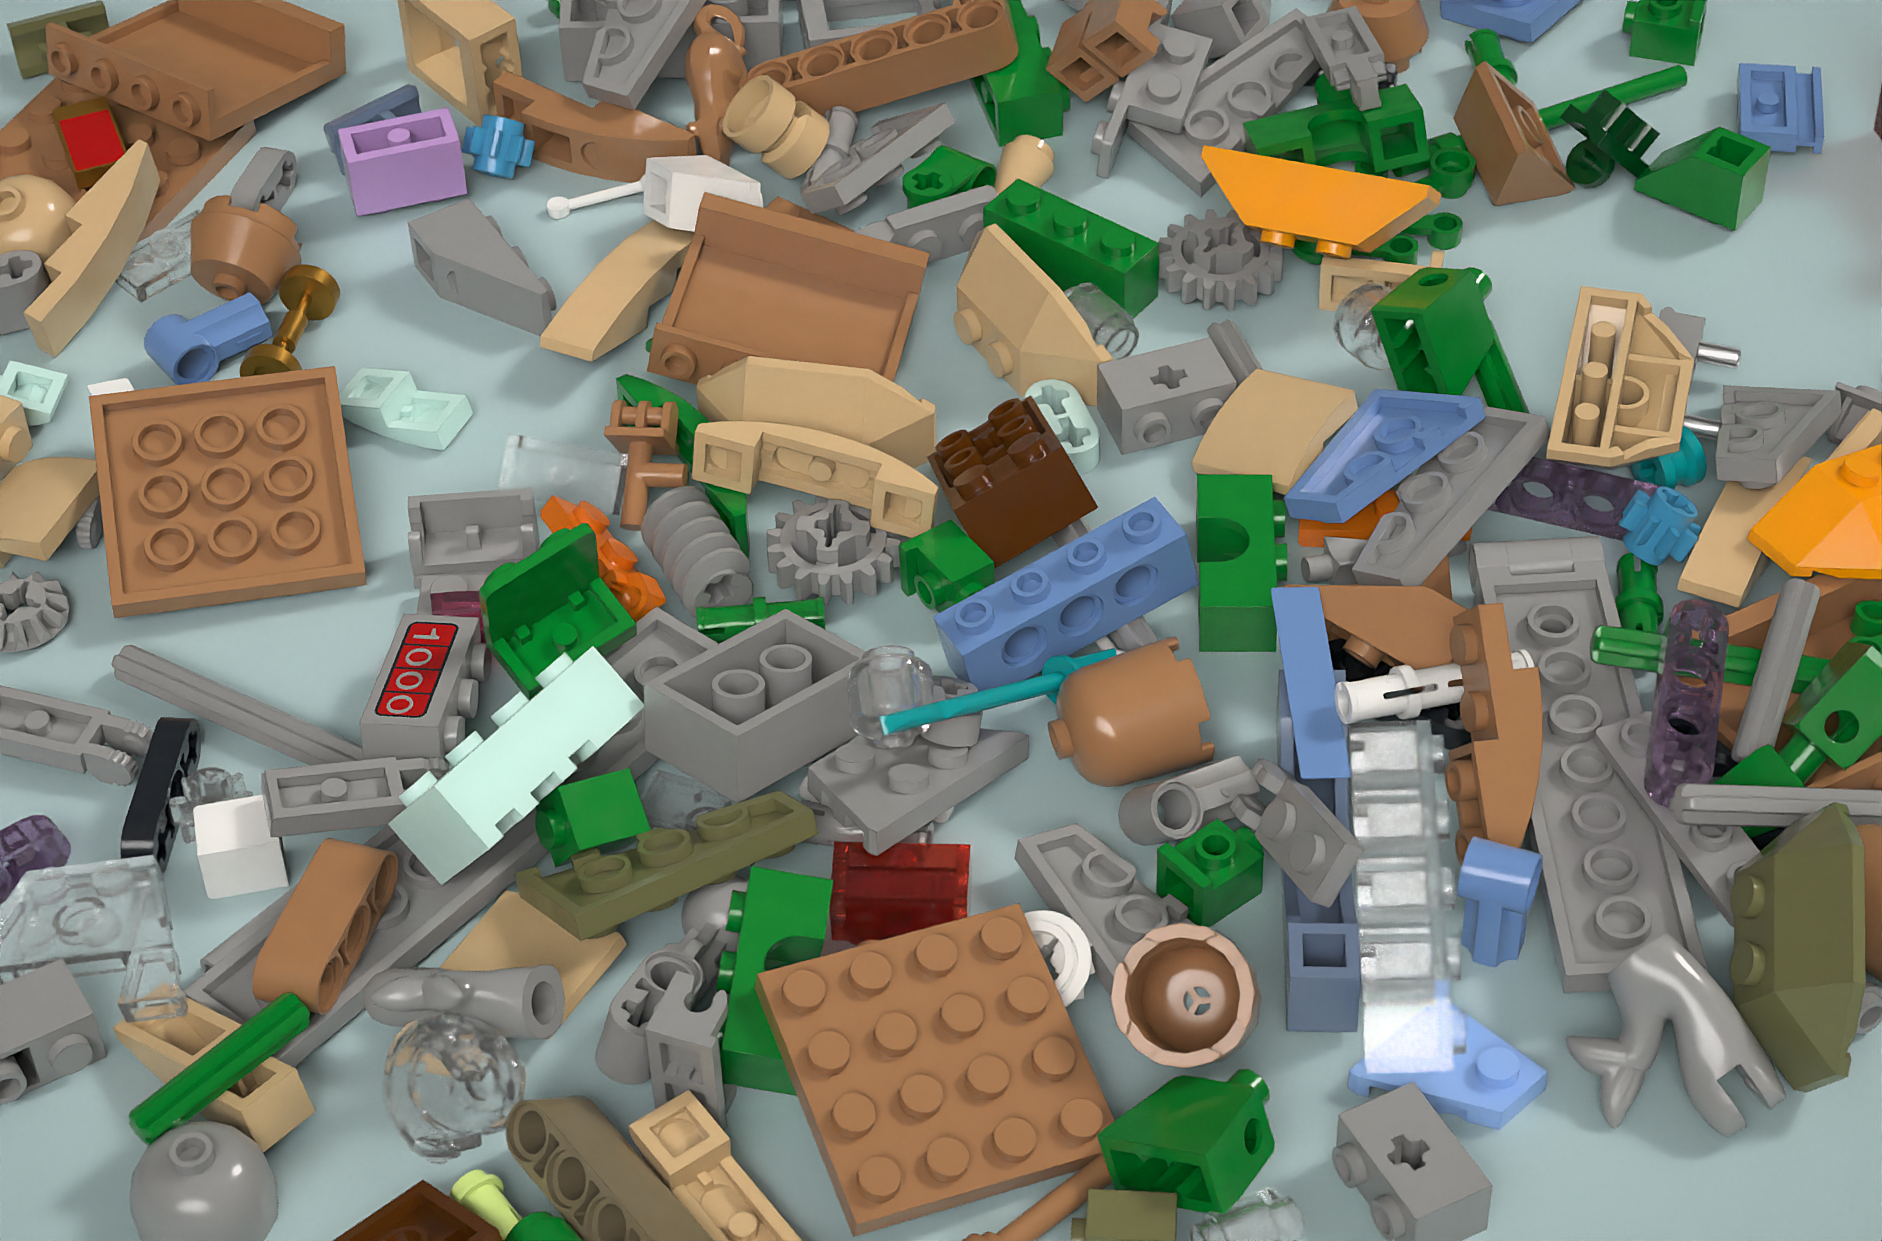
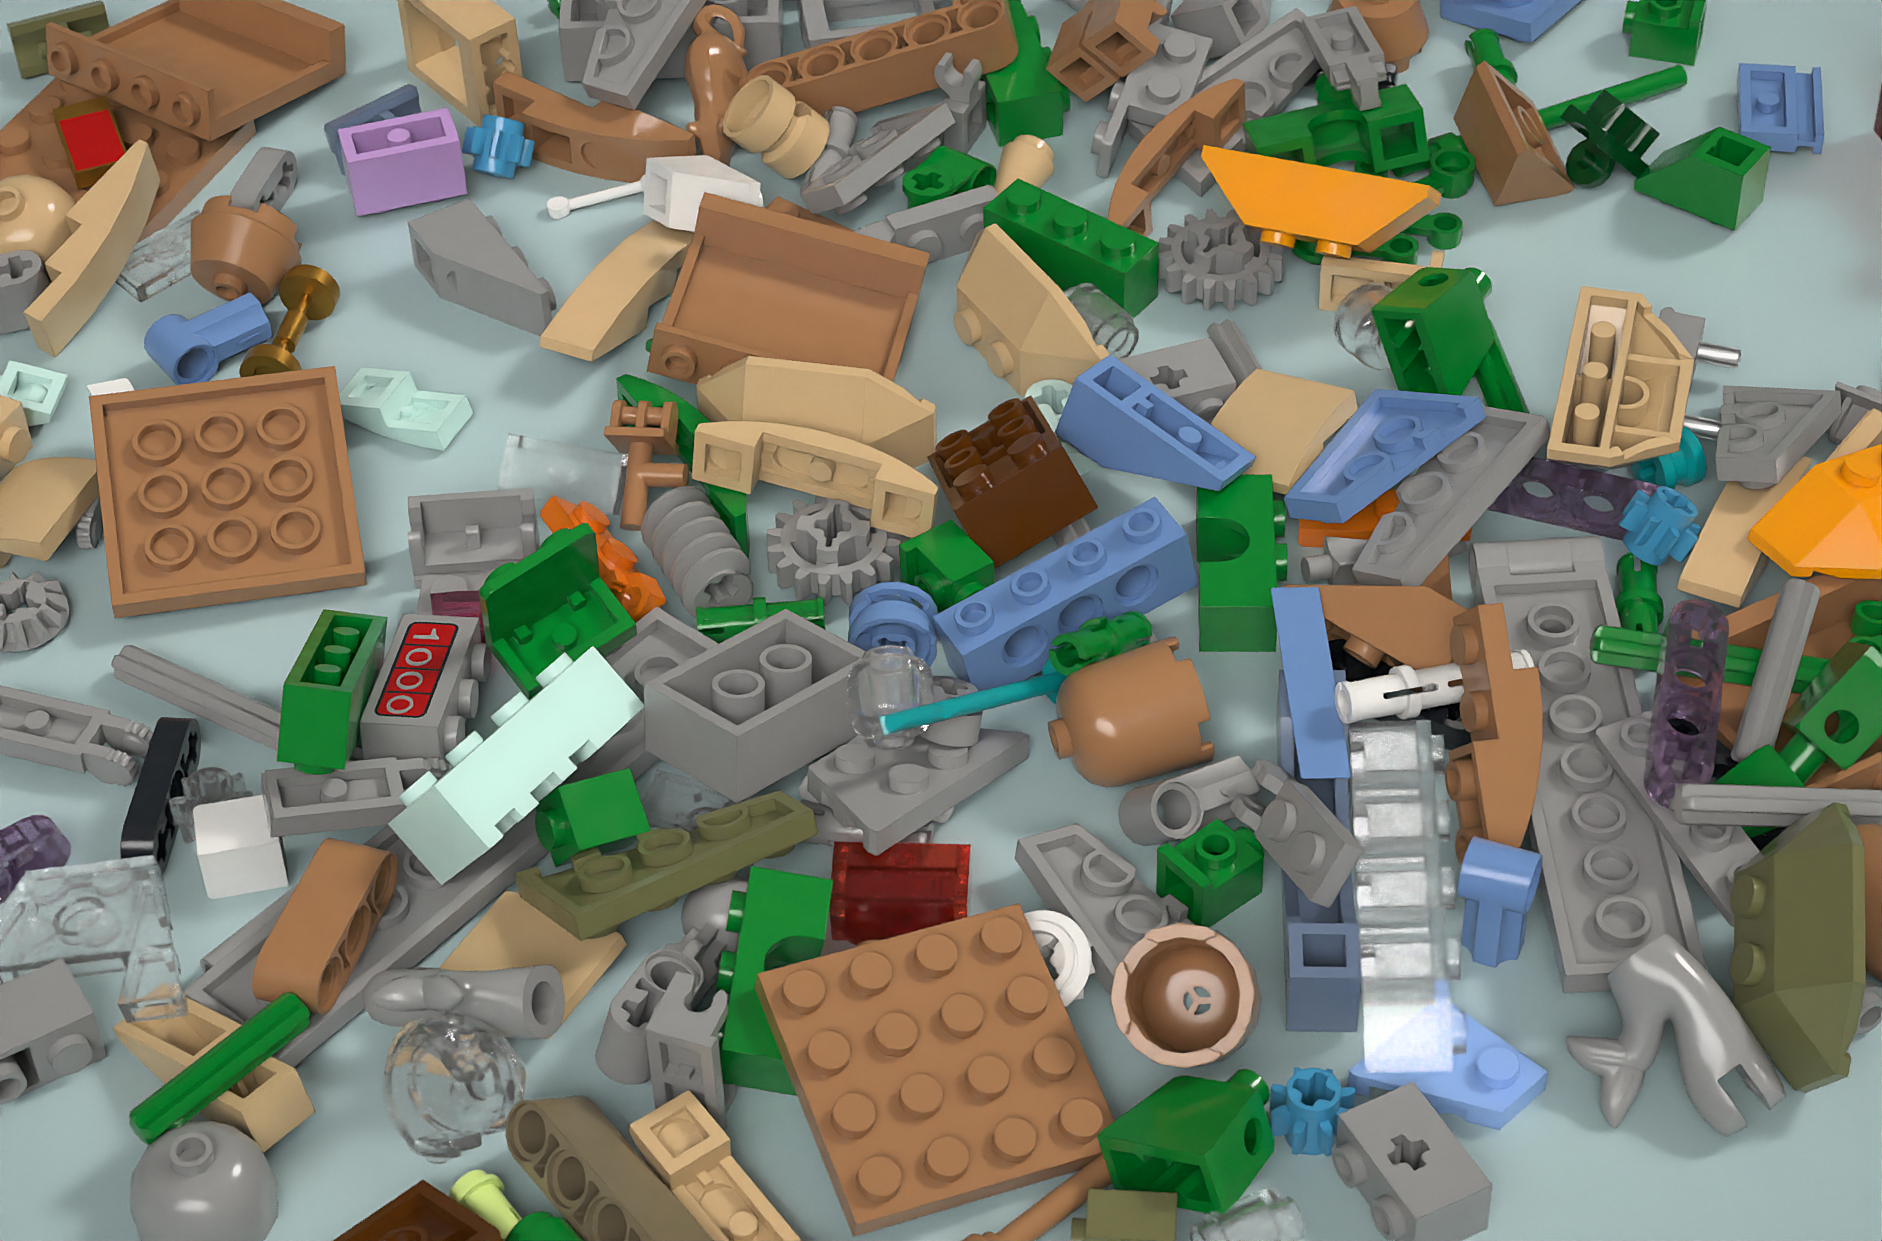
none -> green brick [277,609,388,775]
none -> medium blue wheel [848,582,937,681]
none -> light grey plate [934,52,987,154]
none -> green pin [1049,611,1152,676]
none -> medium blue slope [1055,355,1256,491]
none -> medium nougat slope [1108,78,1246,237]
none -> dark azure gear [1269,1067,1356,1157]

